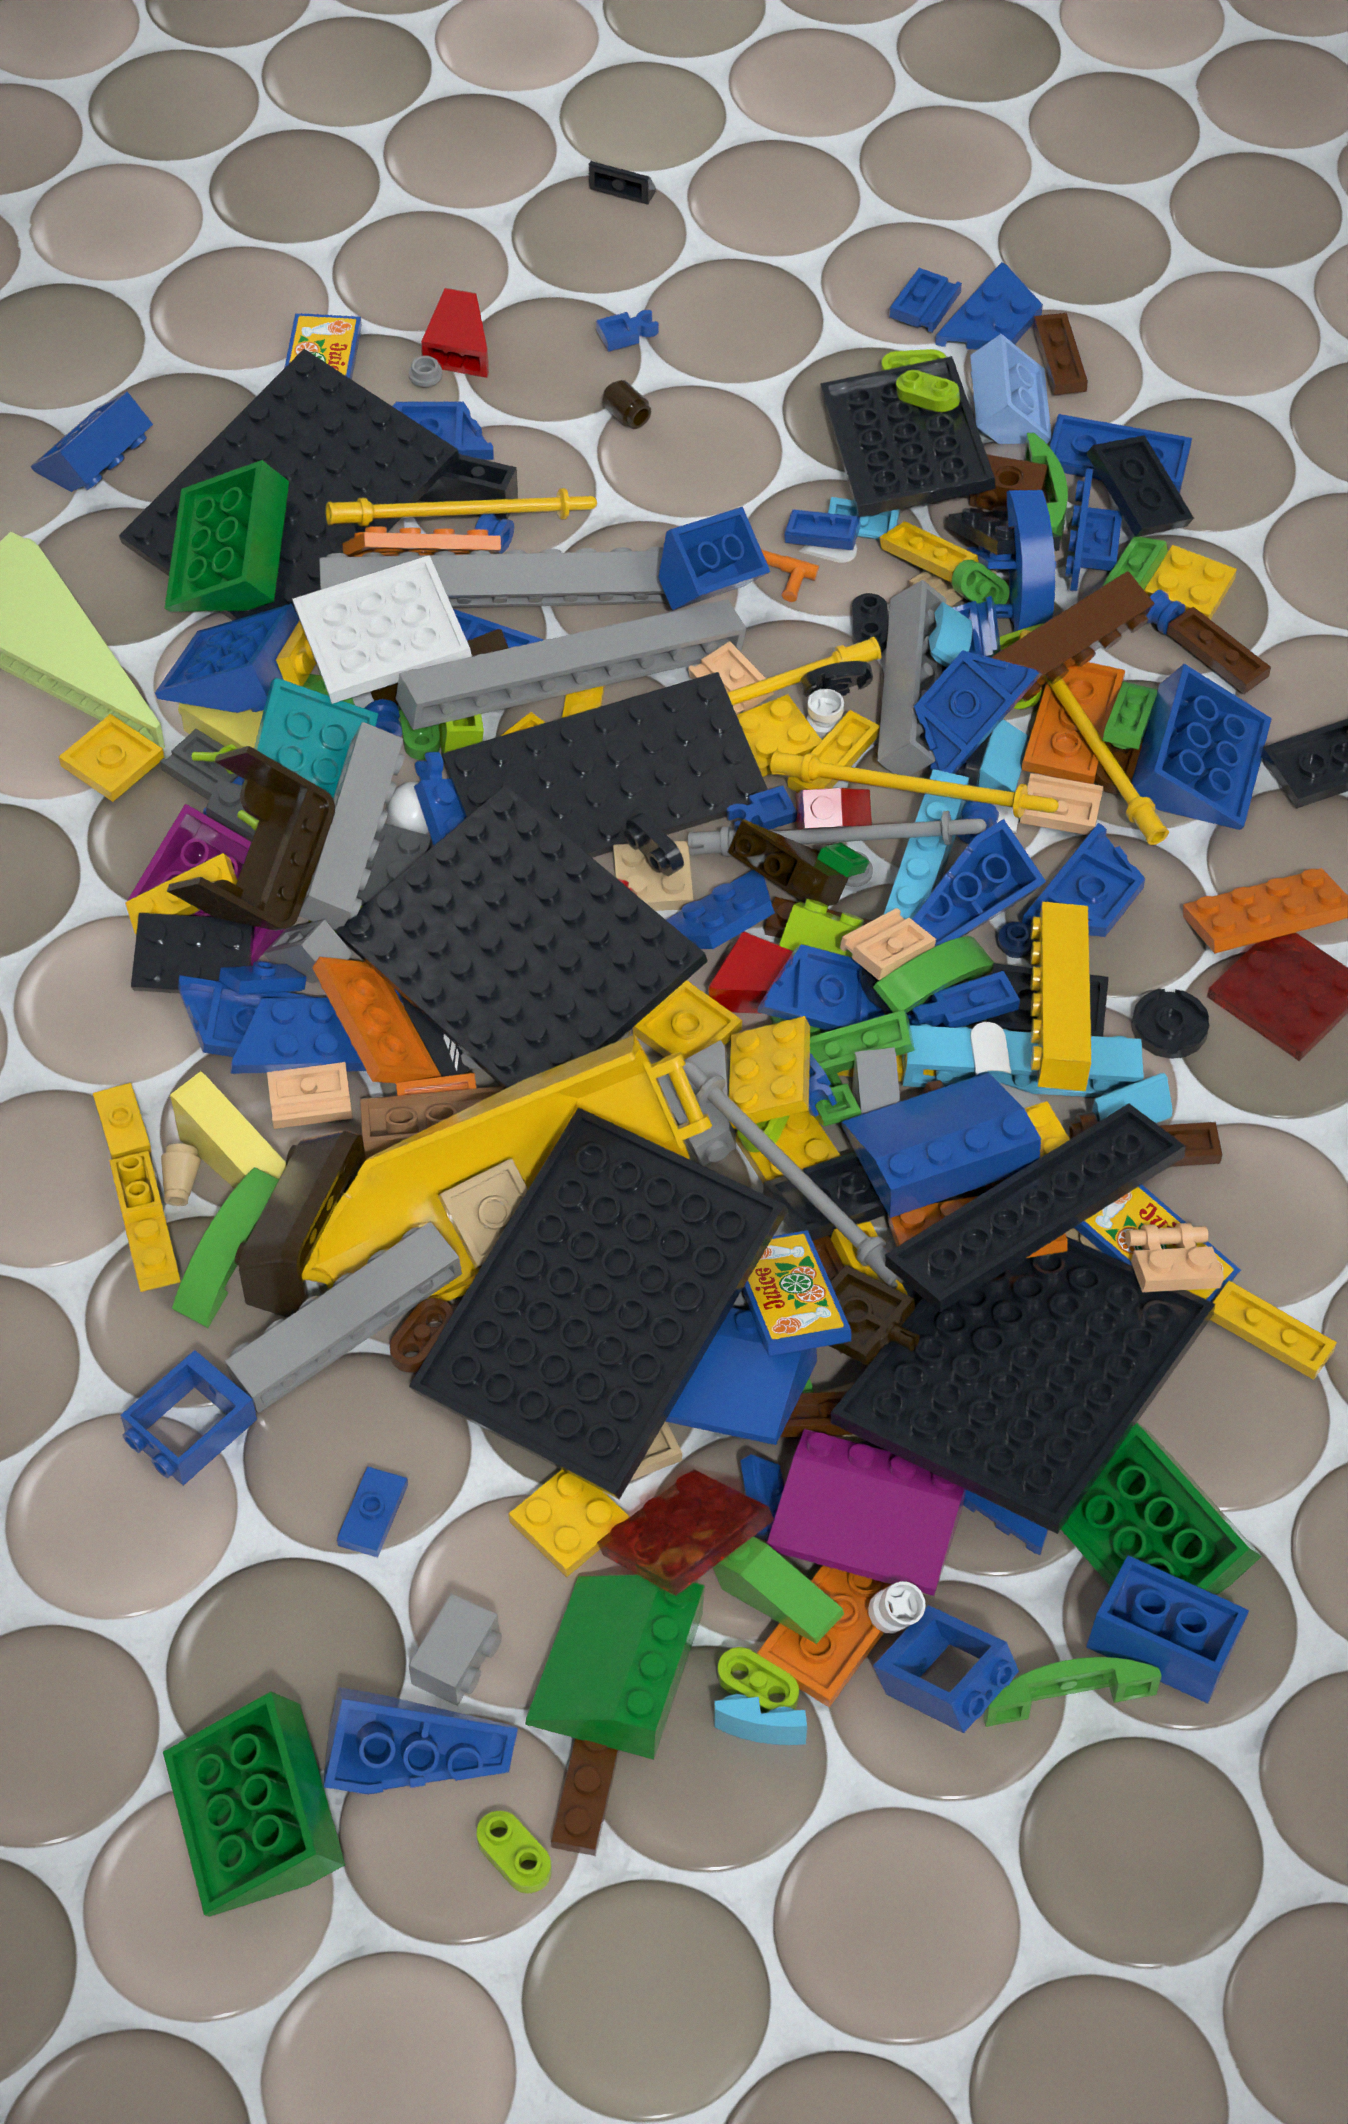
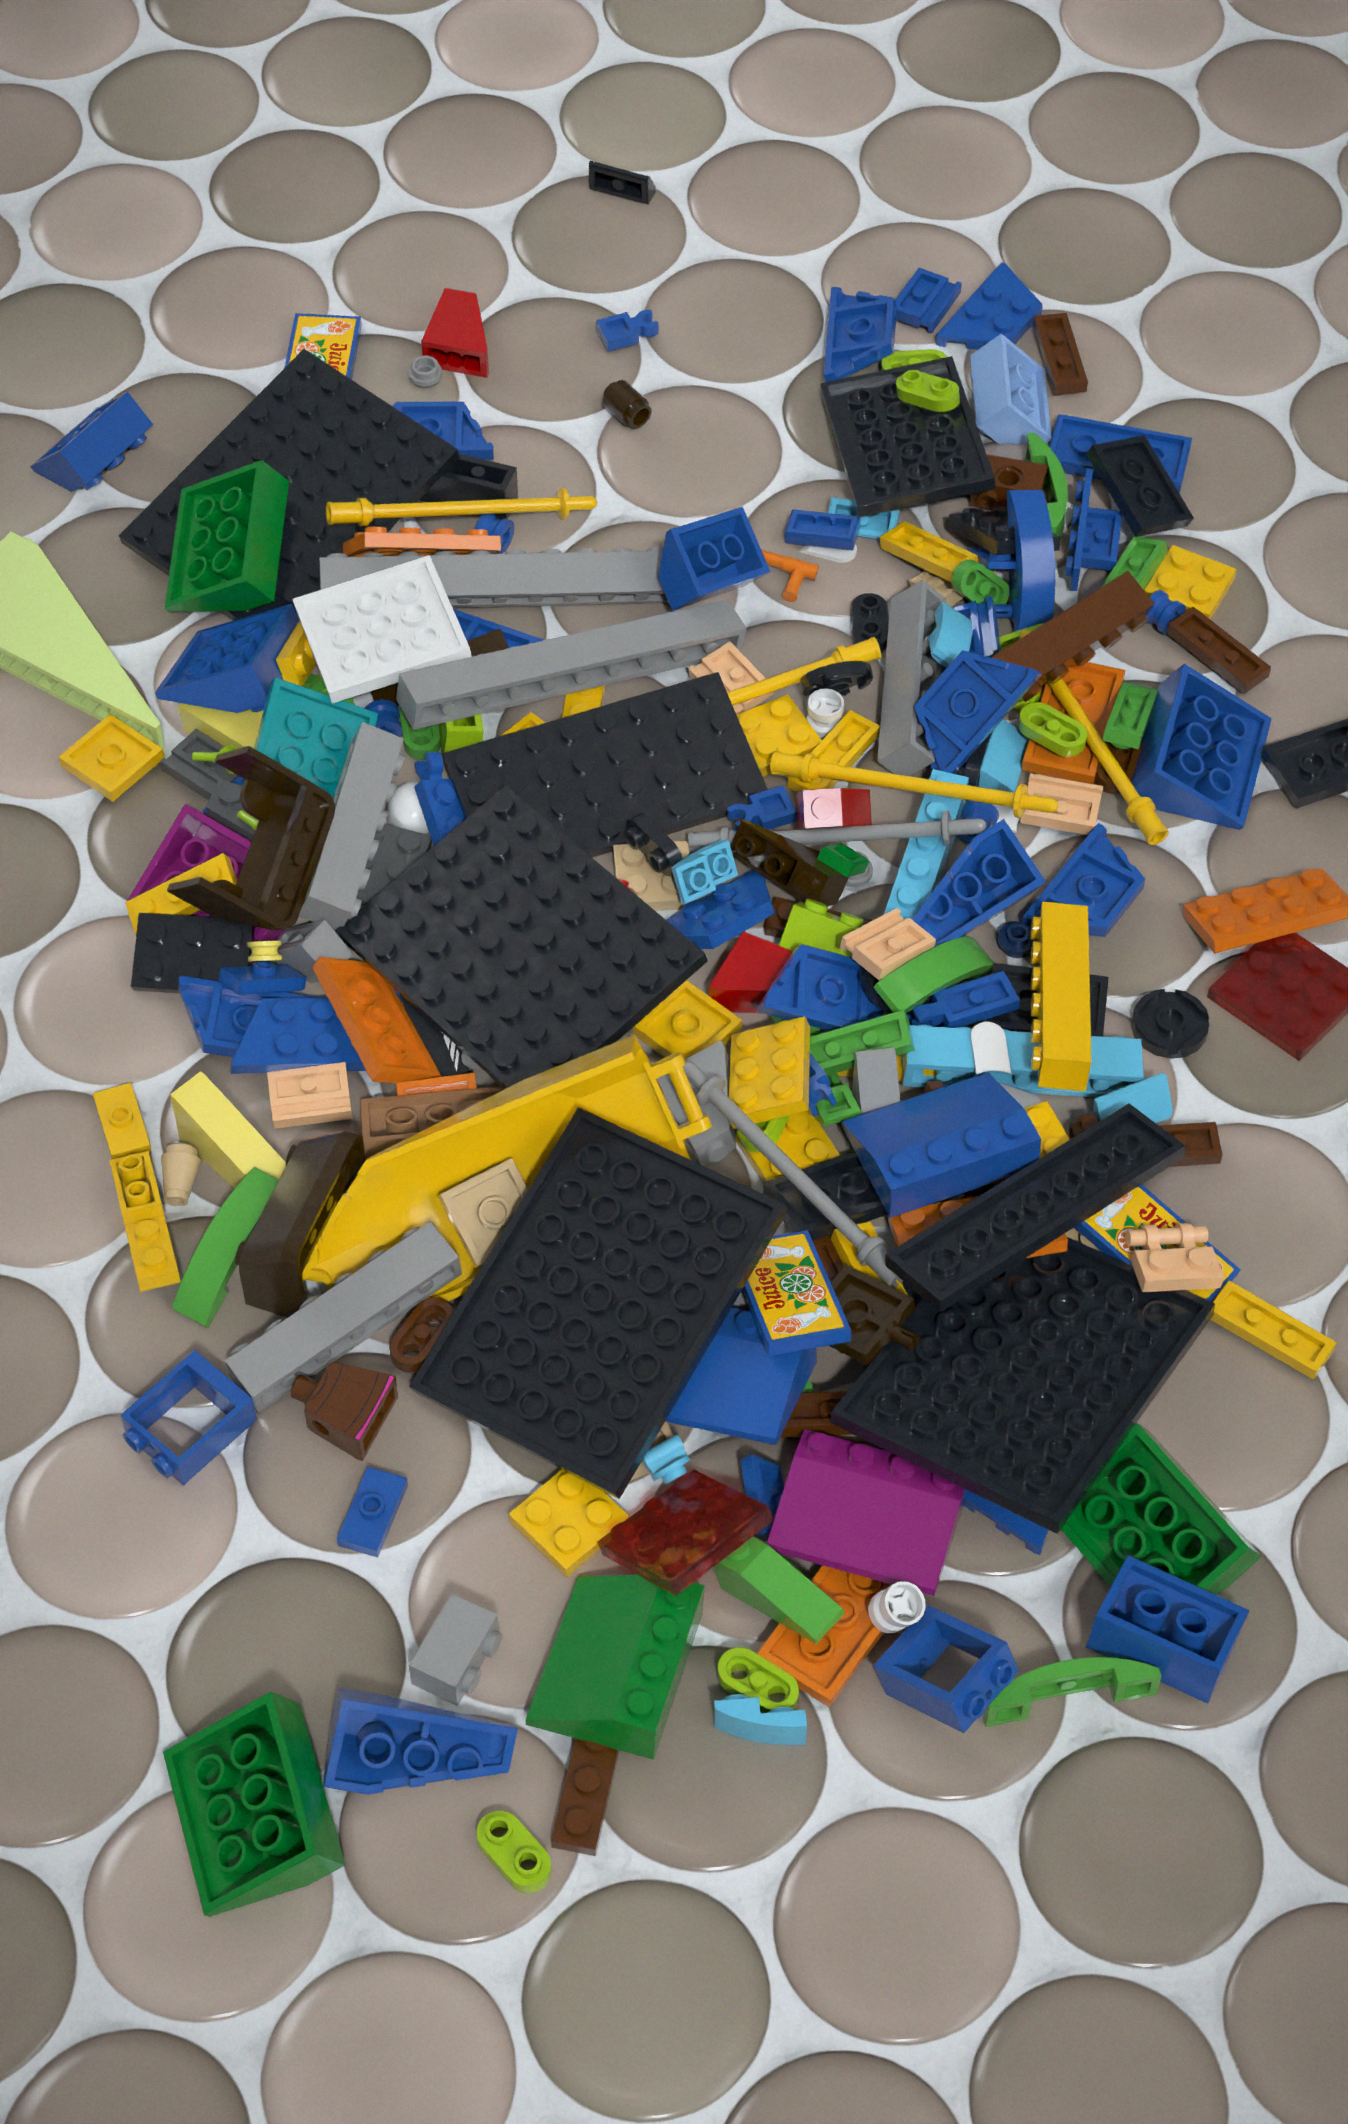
none -> light yellow bush [247,941,282,961]
none -> reddish brown torso [291,1362,398,1461]
none -> medium azure plate [642,1435,690,1485]
none -> medium azure slope [671,839,738,904]
none -> blue wing [824,287,897,382]
none -> lime plate [1018,702,1087,757]

